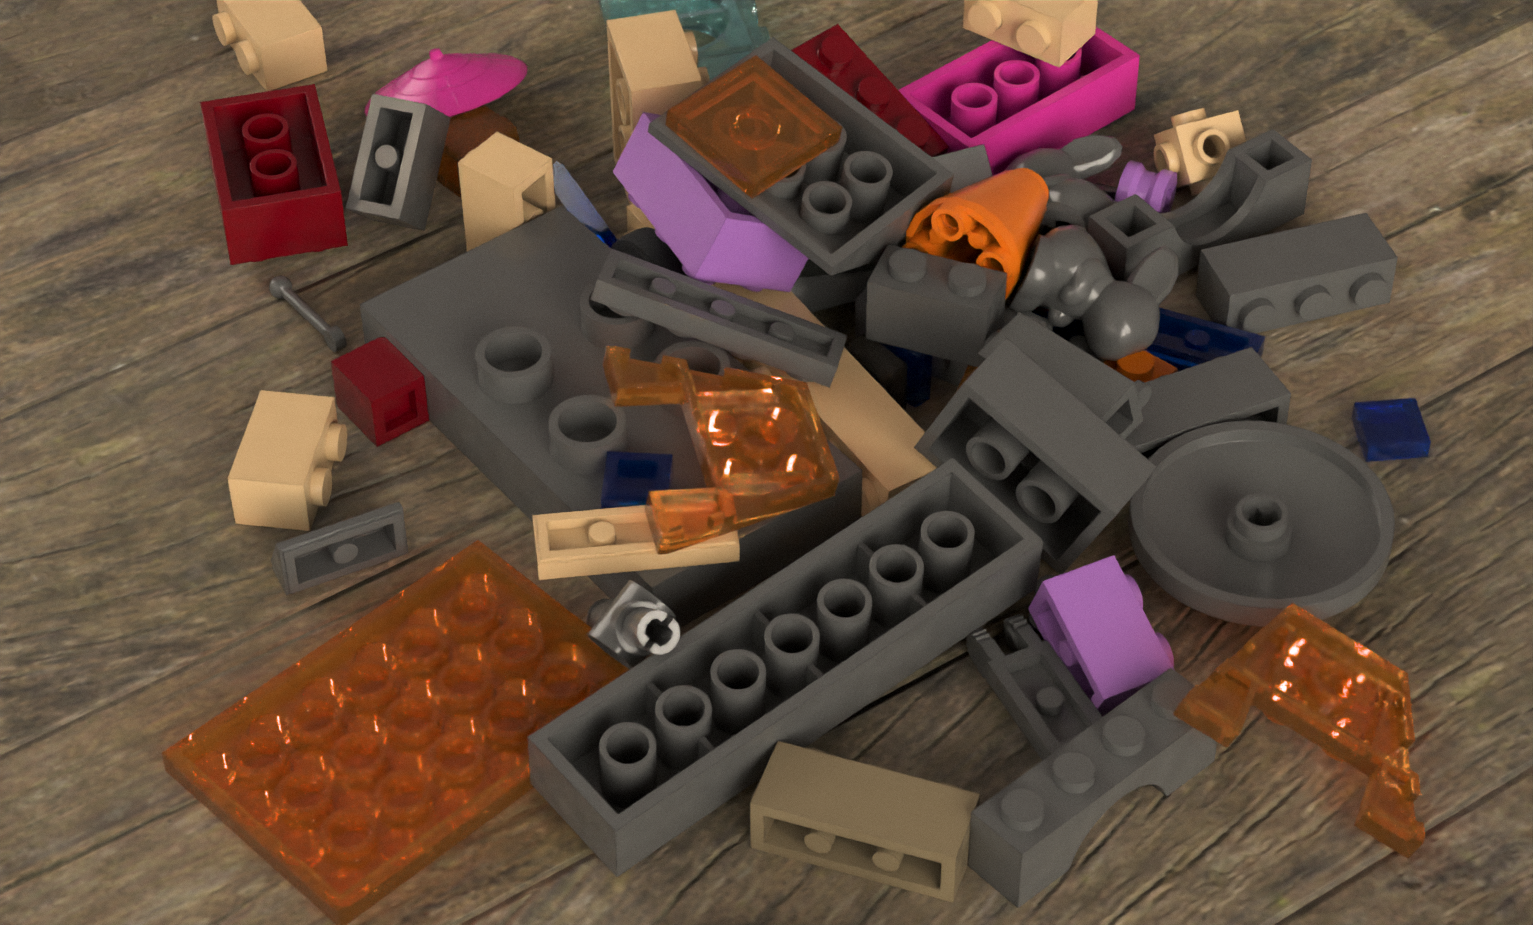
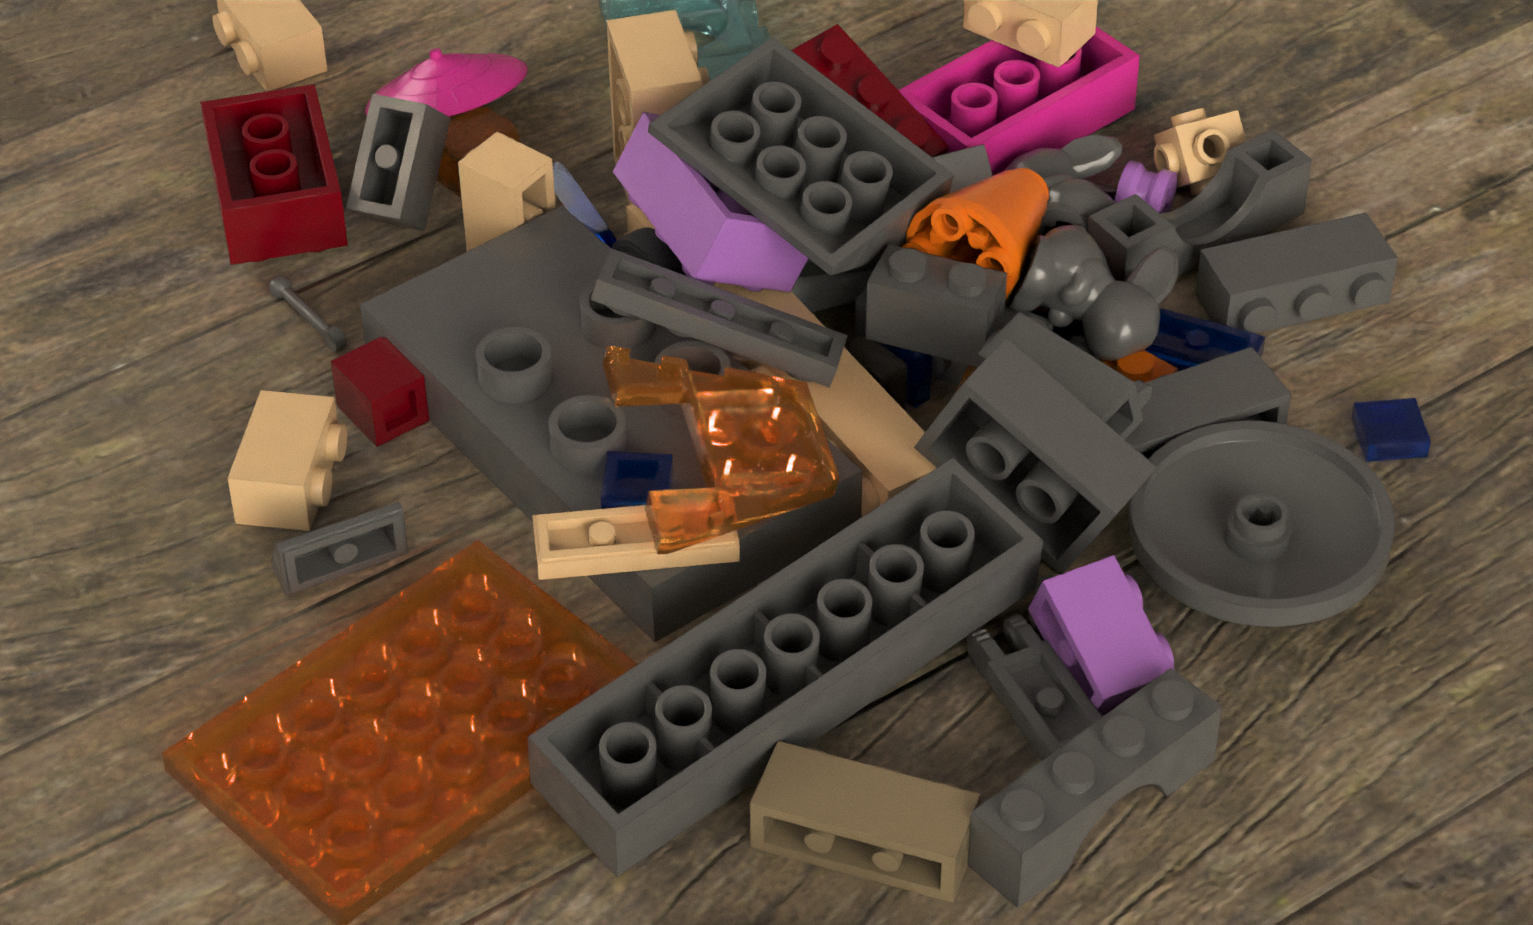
dark grey pin [586,580,681,669] -> none
clear orange tile [665,55,843,199] -> none
clear orange wing [1173,603,1425,858] -> none

